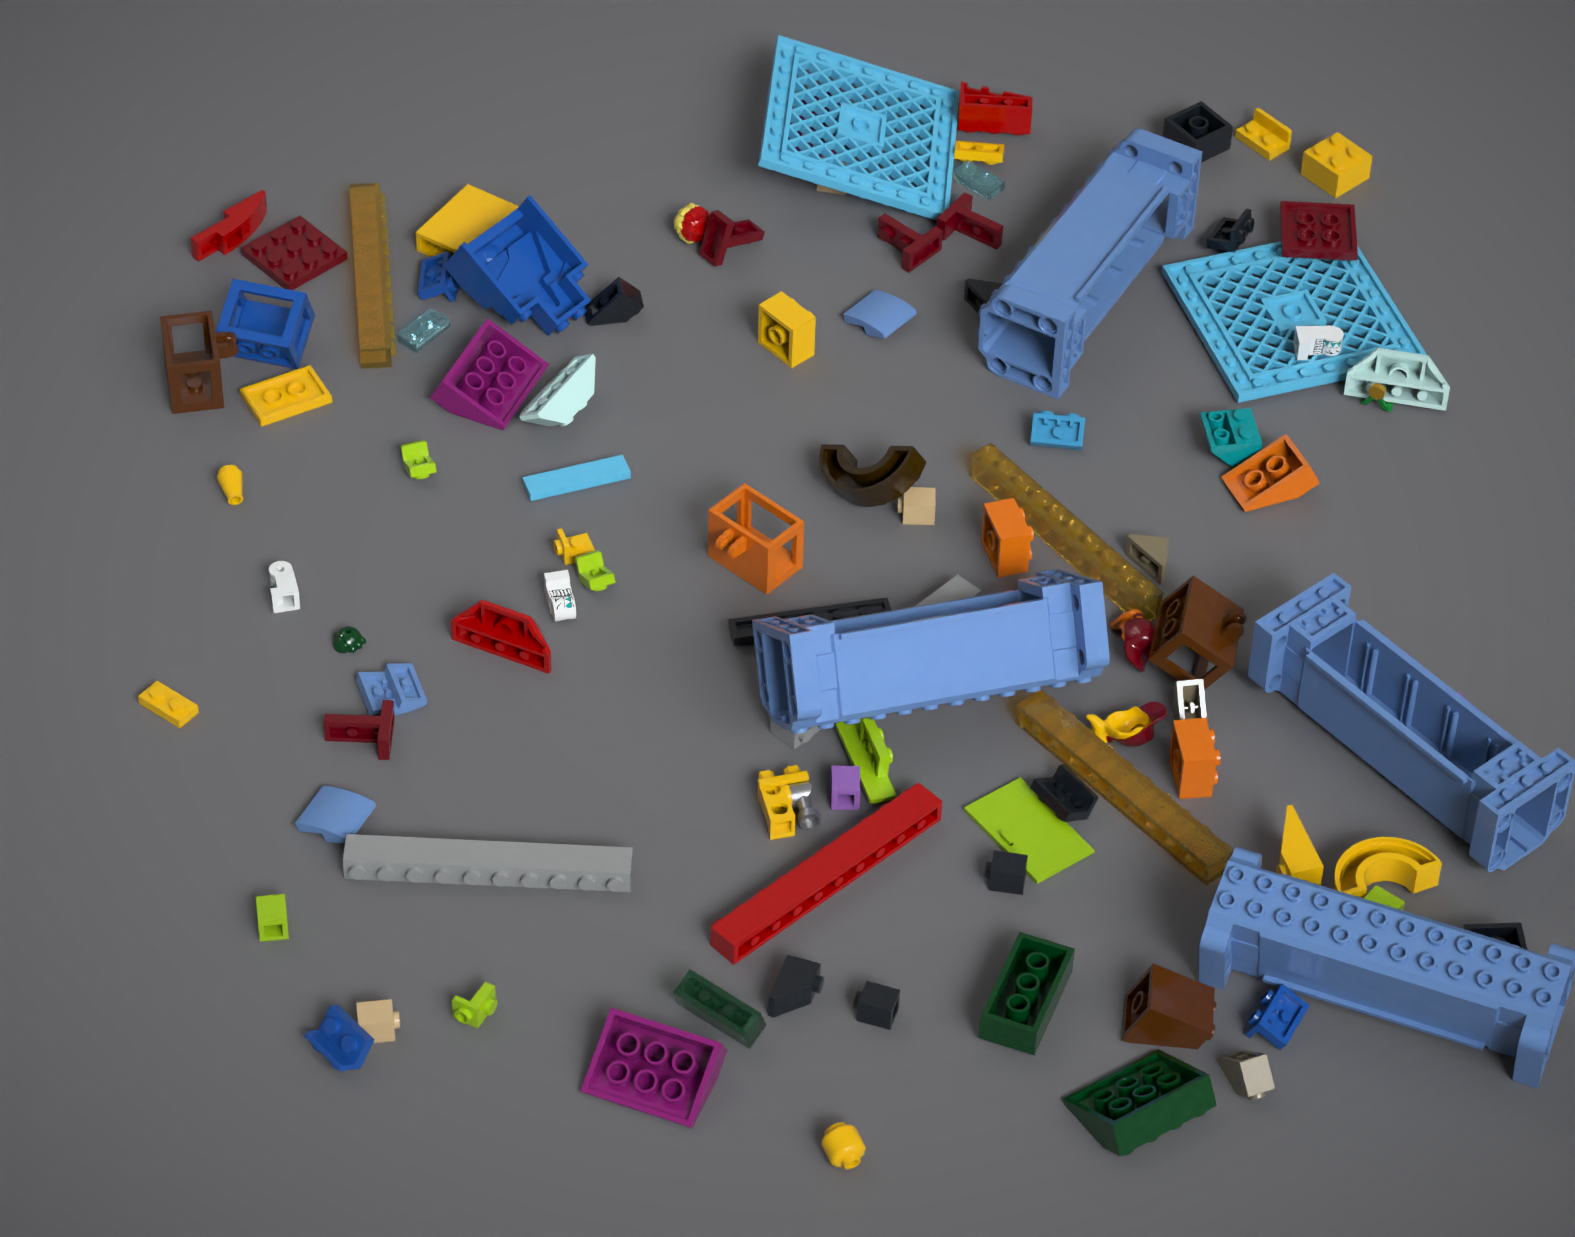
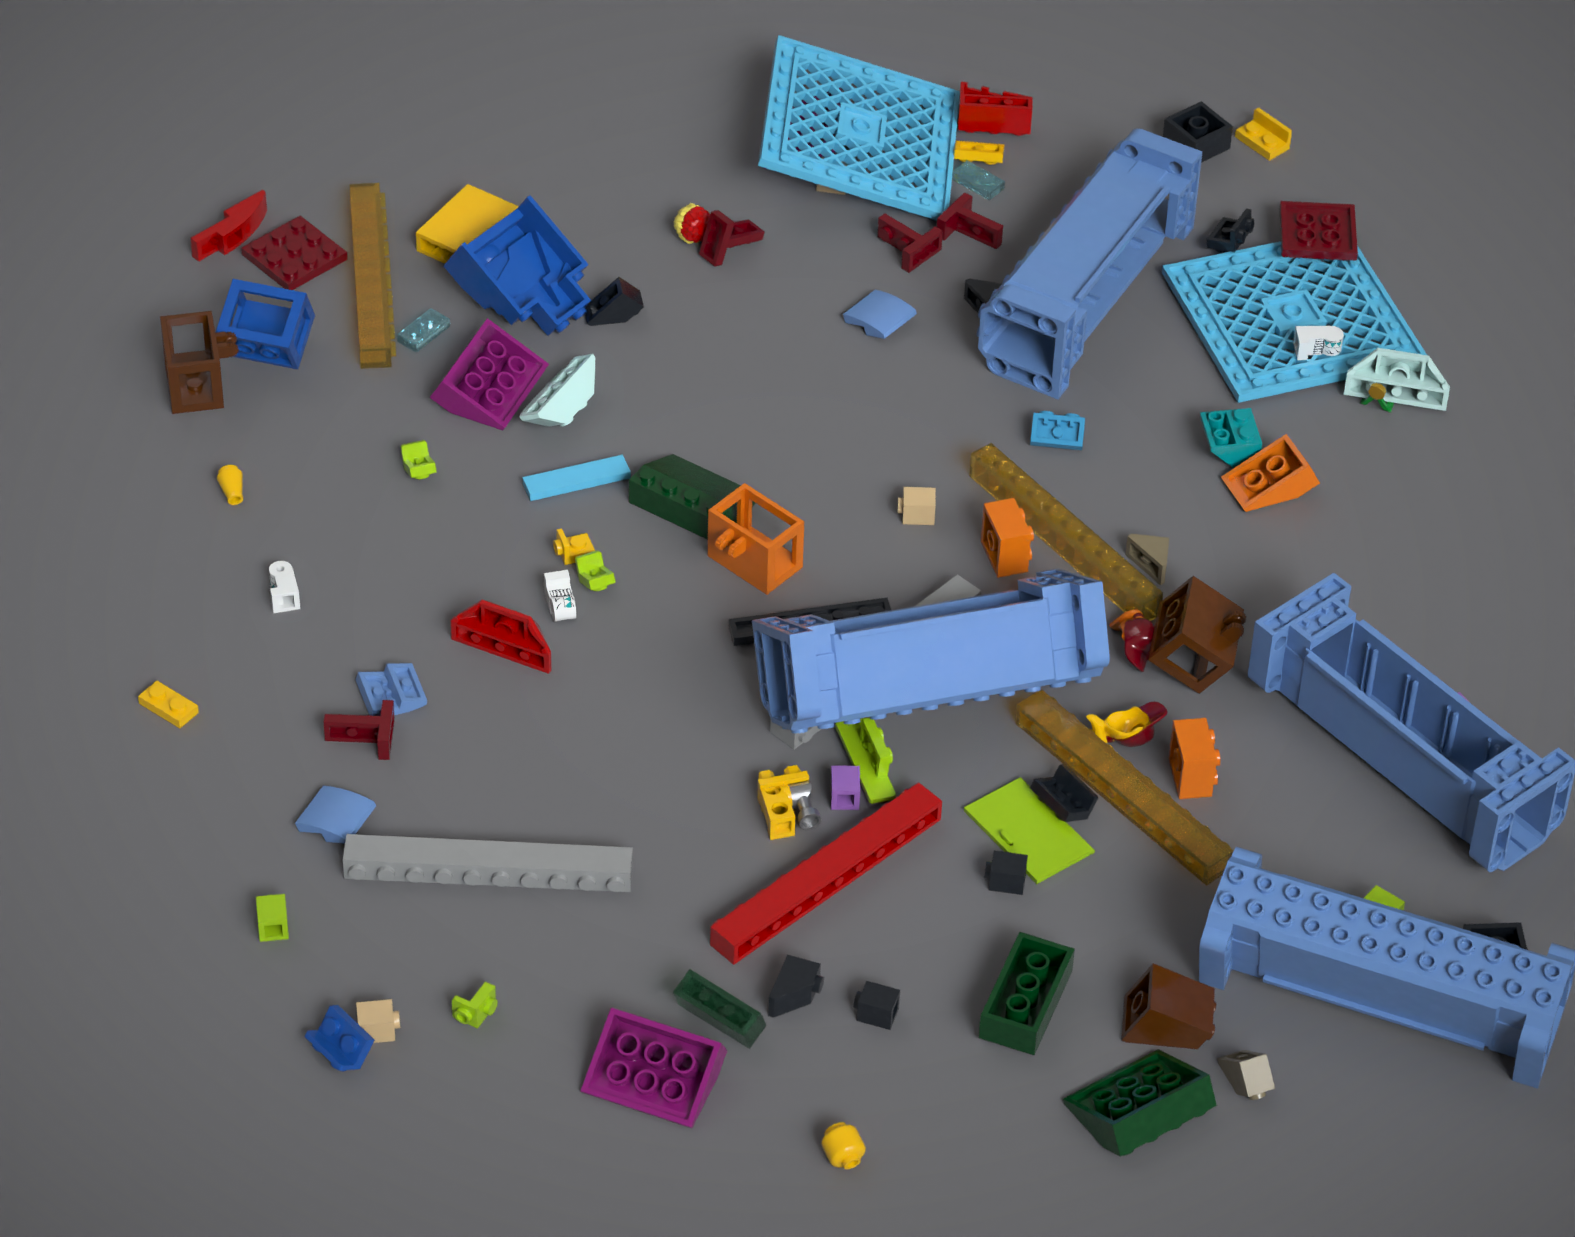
yellow tile [240,365,332,427] -> none
dark green animal [333,626,366,653] -> none
blue bracket [417,251,459,302] -> none
yellow brick [758,291,816,368] -> none
dark brown brick [819,444,926,507] -> none
dark tan slope [1172,679,1207,720] -> none
blue bracket [1245,984,1310,1050] -> none
yellow slope [1276,805,1324,885] -> none
yellow brick [1301,132,1373,198] -> none
yellow brick [1332,837,1442,898] -> none
none -> dark green slope [629,454,756,540]

